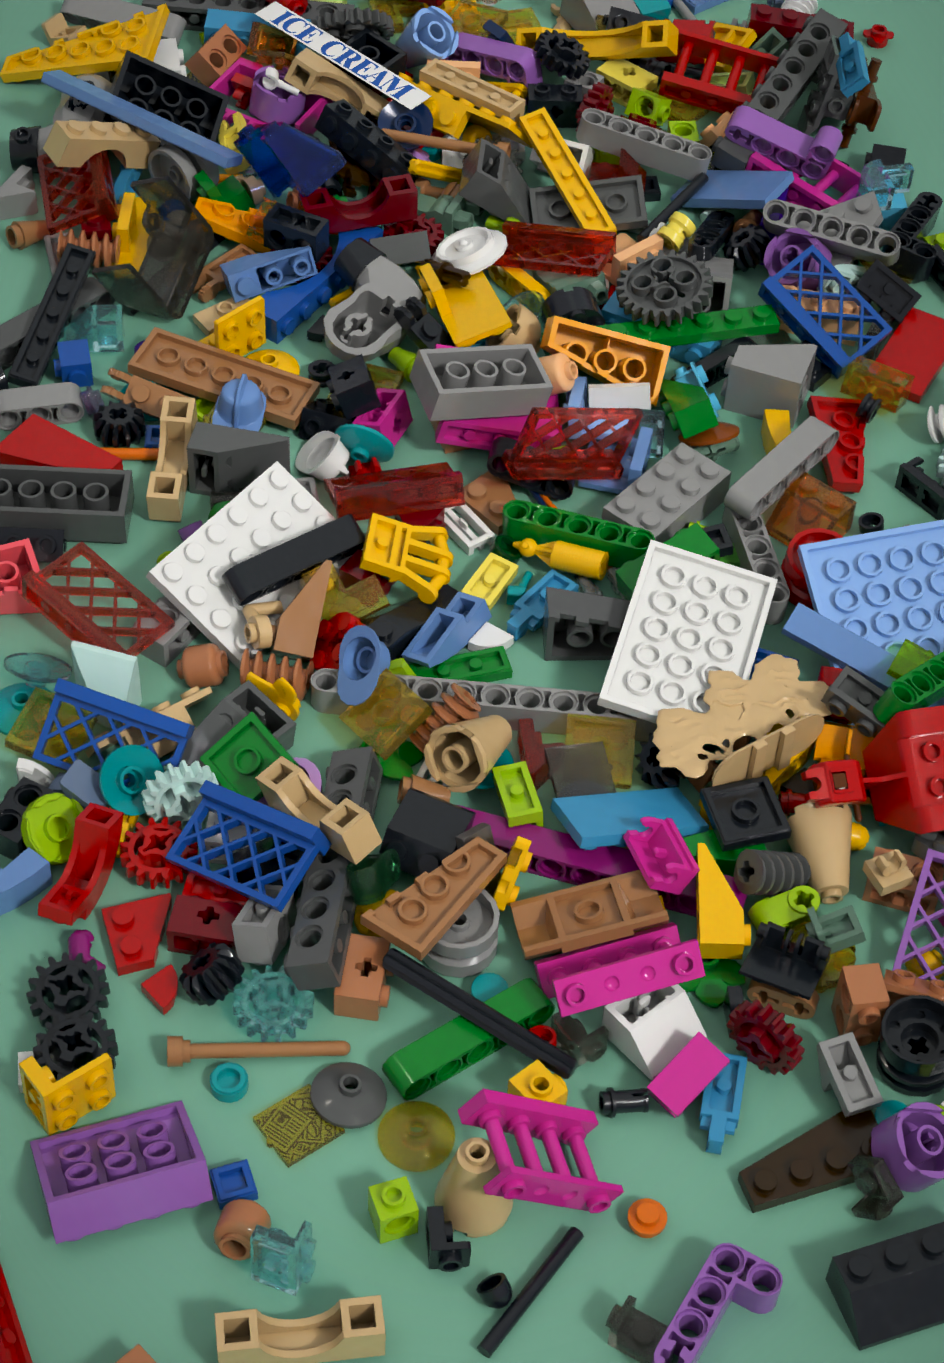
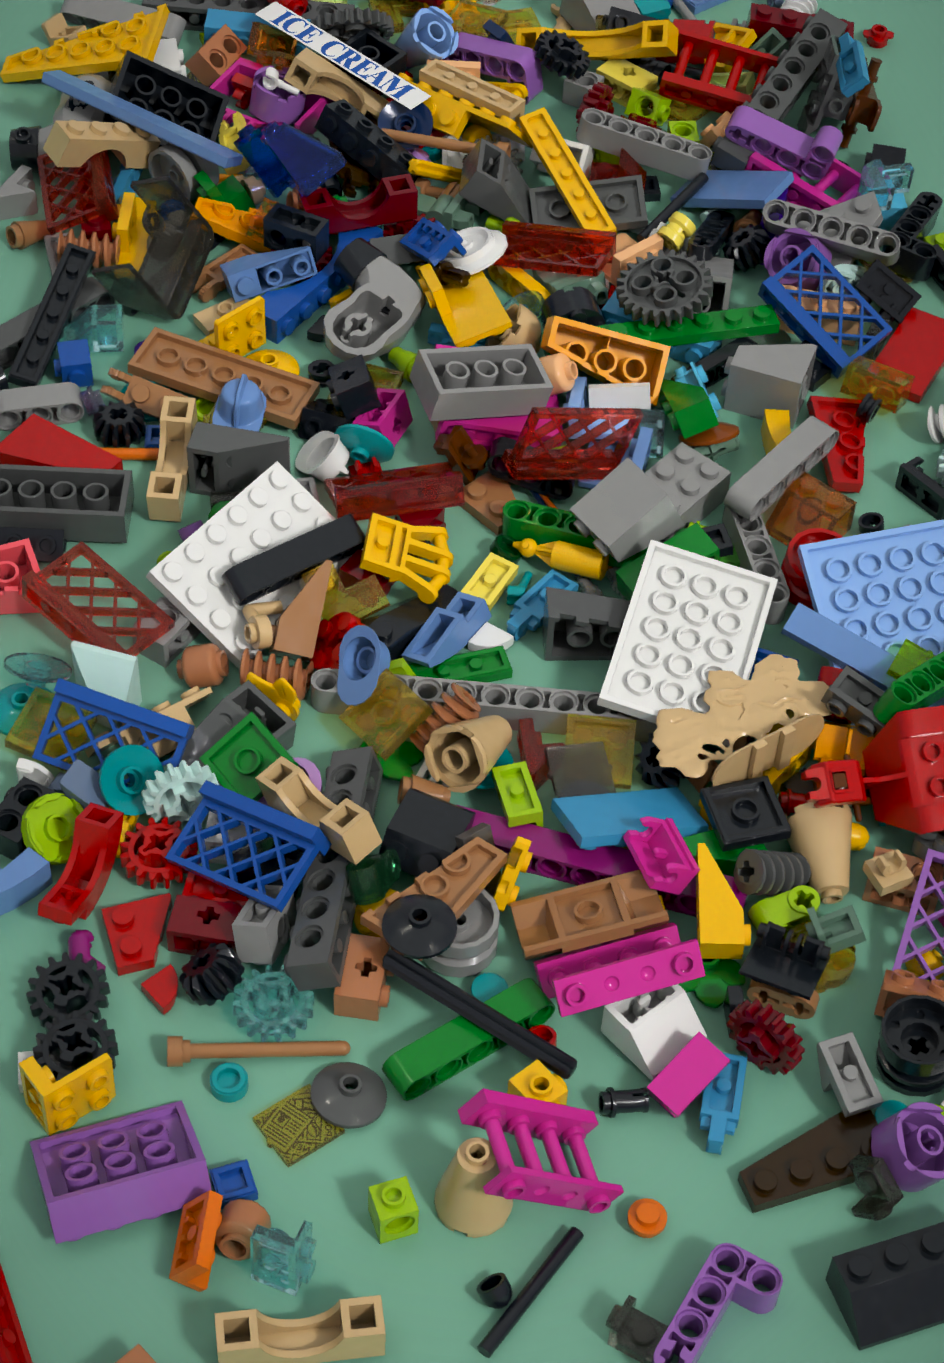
clear yellow dish [378,1101,455,1172] -> none
black hinge [393,296,455,349] -> none
black bracket [425,1206,471,1272] -> none
white tile [440,496,495,556] -> none
black brick [526,83,583,128] -> none
clear smoke bracket [551,1012,609,1067] -> none
nougat brick [831,963,890,1046] -> none
none -> orange bracket [169,1190,223,1292]
none -> black dish [382,894,457,959]
none -> blue bracket [399,217,467,267]
none -> reddish brown hips [433,425,489,486]
none -> light grey slope [570,457,686,563]

